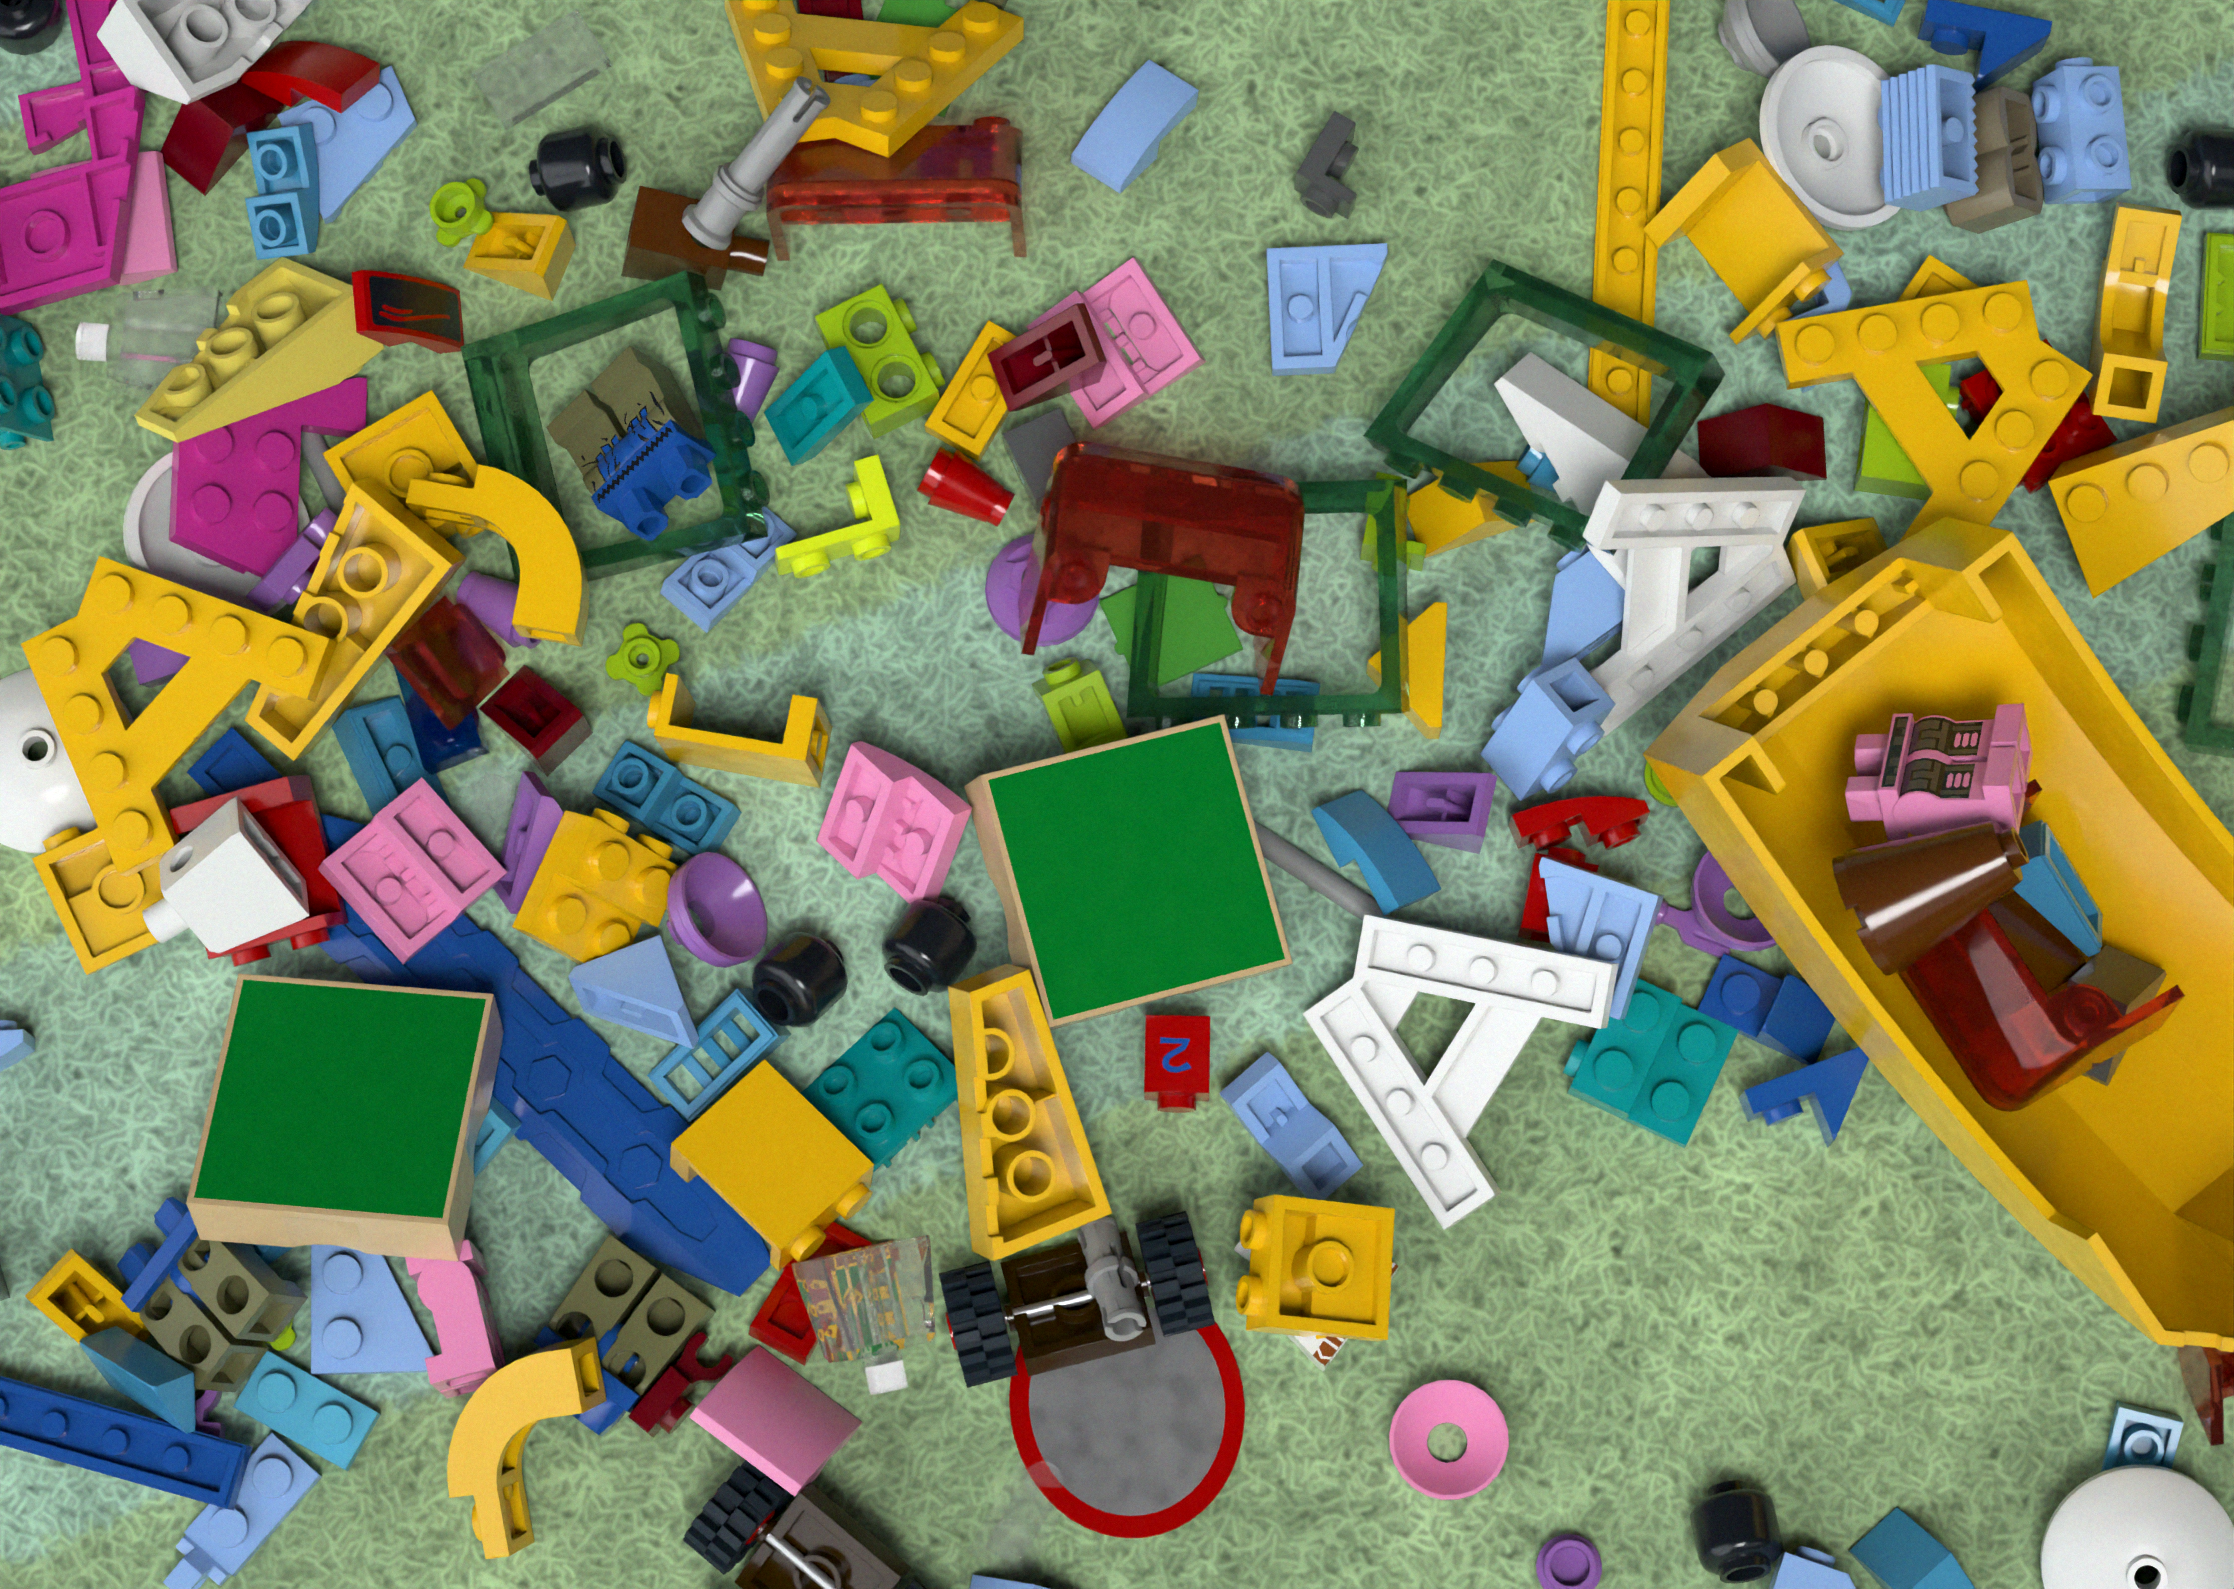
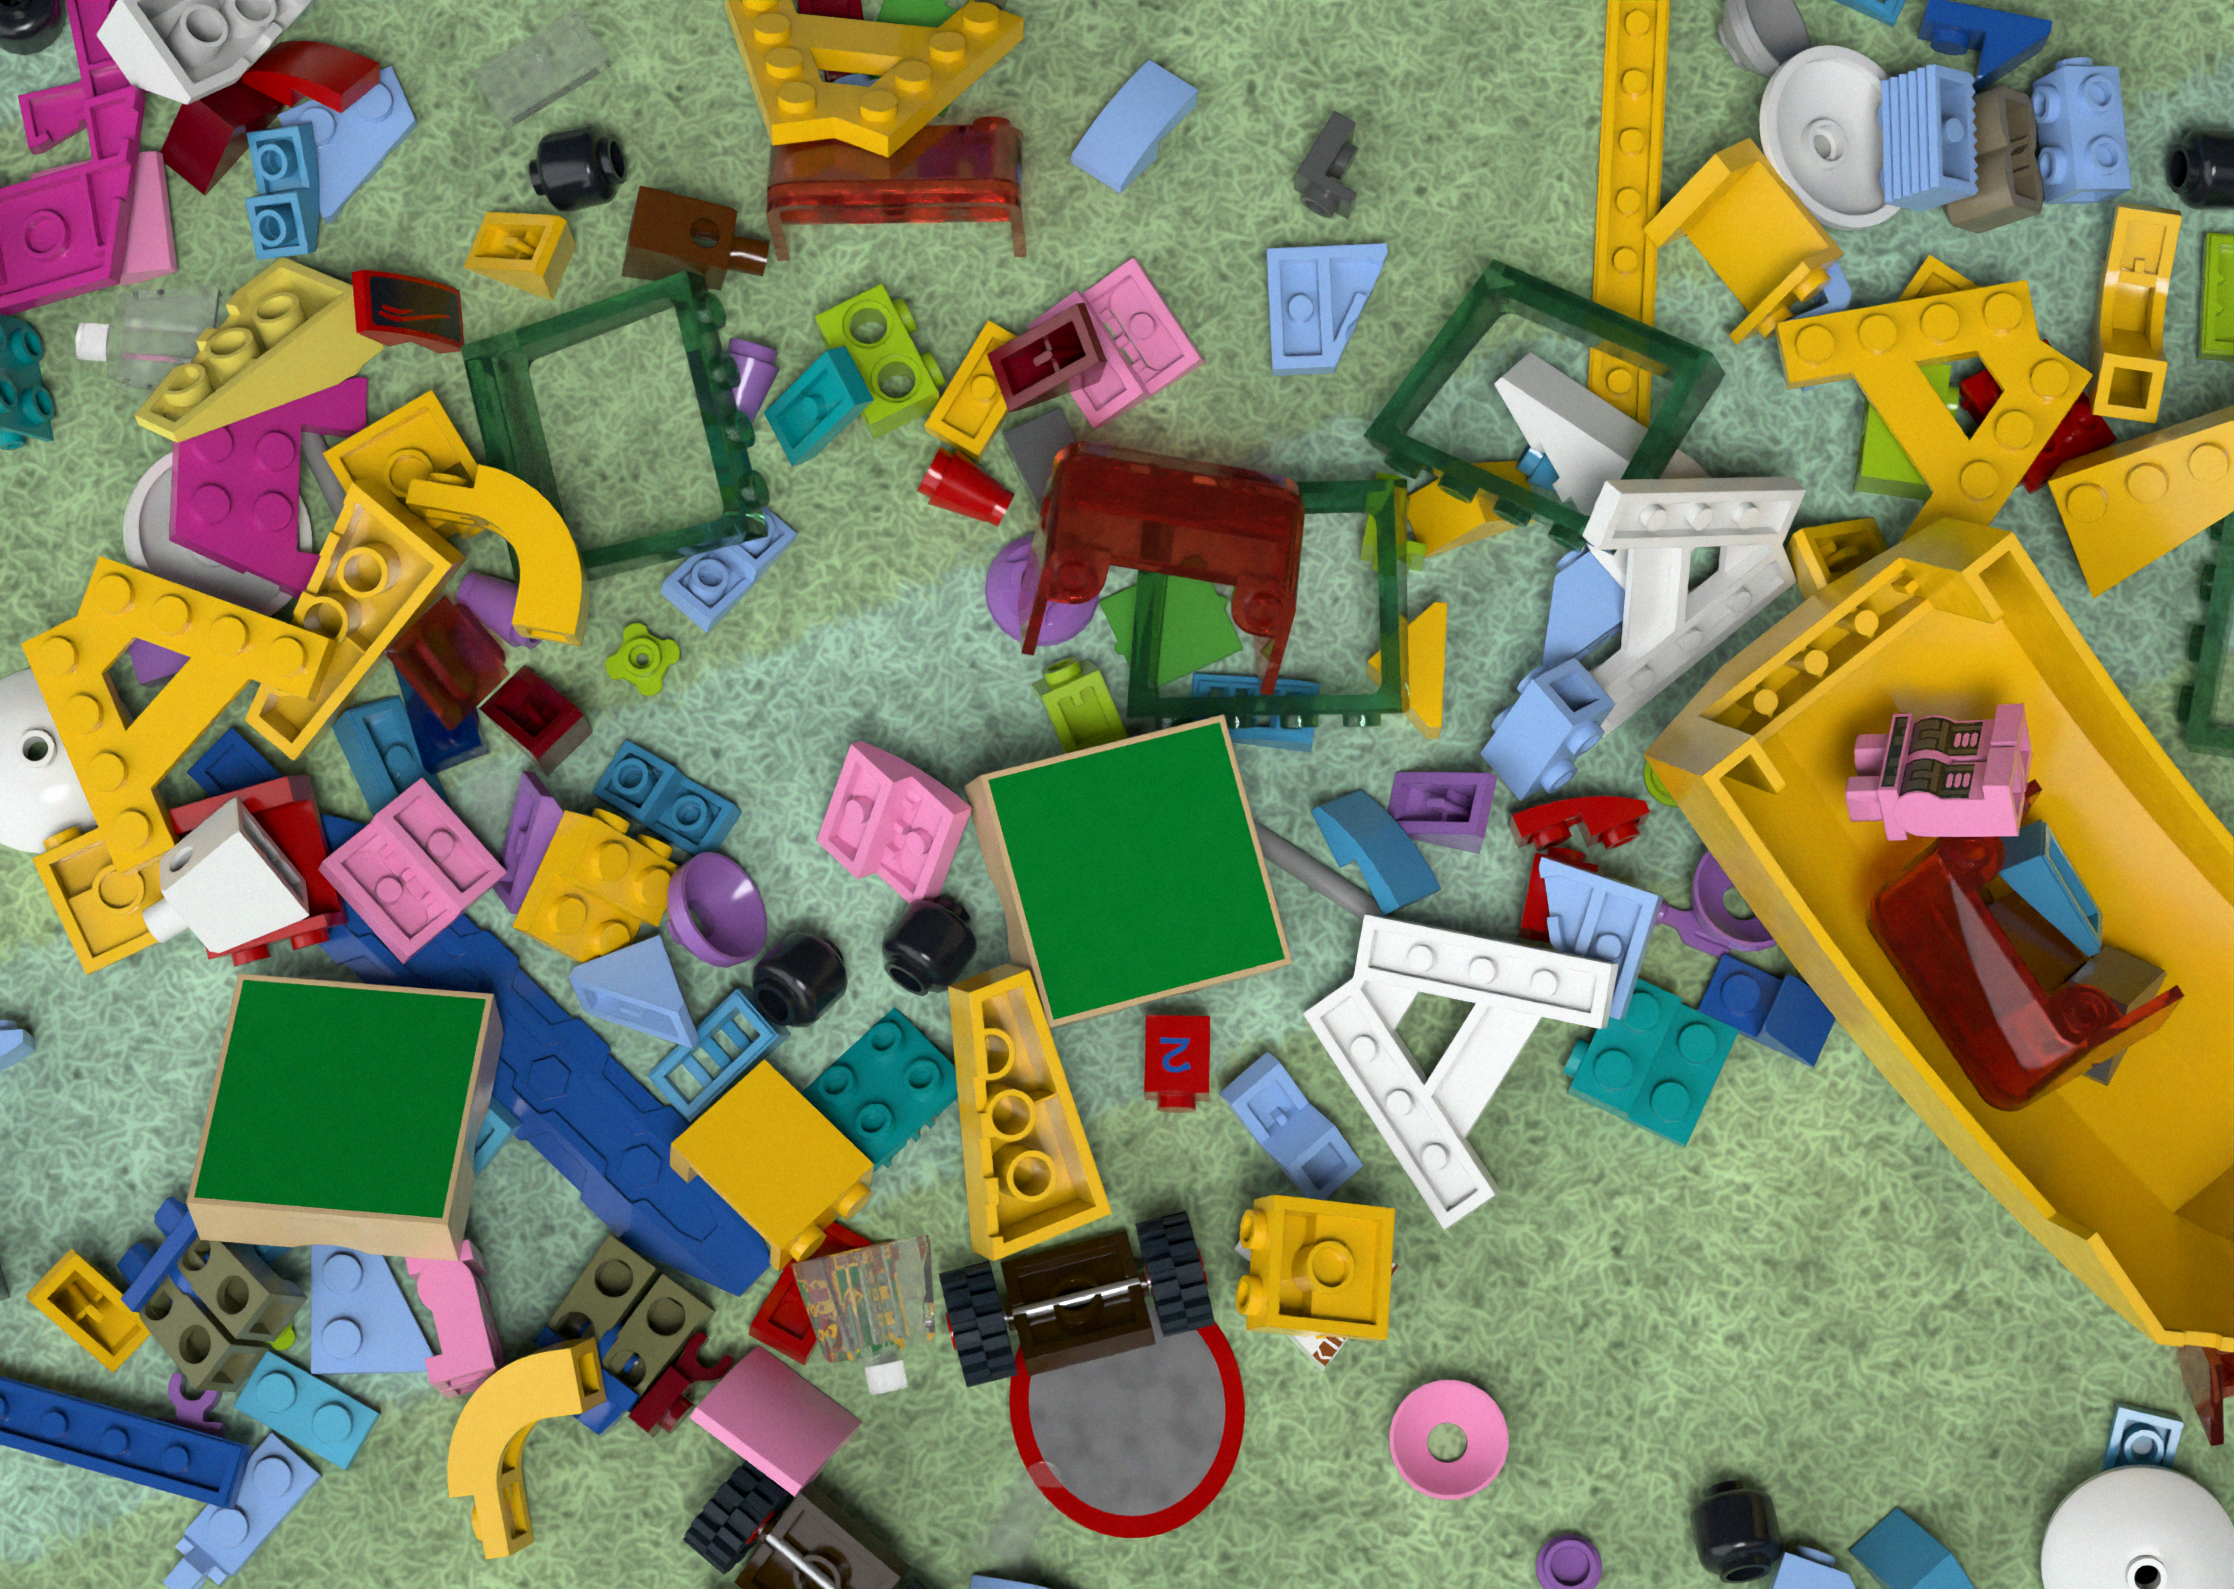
dark azure slope [80,1326,196,1434] -> none
medium lavender plate [246,507,339,613] -> none
lime plate [429,178,494,248] -> none
hips [546,346,717,541] -> none
yellow panel [647,673,832,788] -> none
light grey pin [682,76,831,251] -> none
neon yellow bracket [775,454,900,578] -> none
light grey pin [1077,1216,1146,1341] -> none
dark red slope [1697,403,1827,481] -> none
blue slope [1738,1047,1869,1148] -> none
reddish brown cone [1832,820,2029,976] -> none

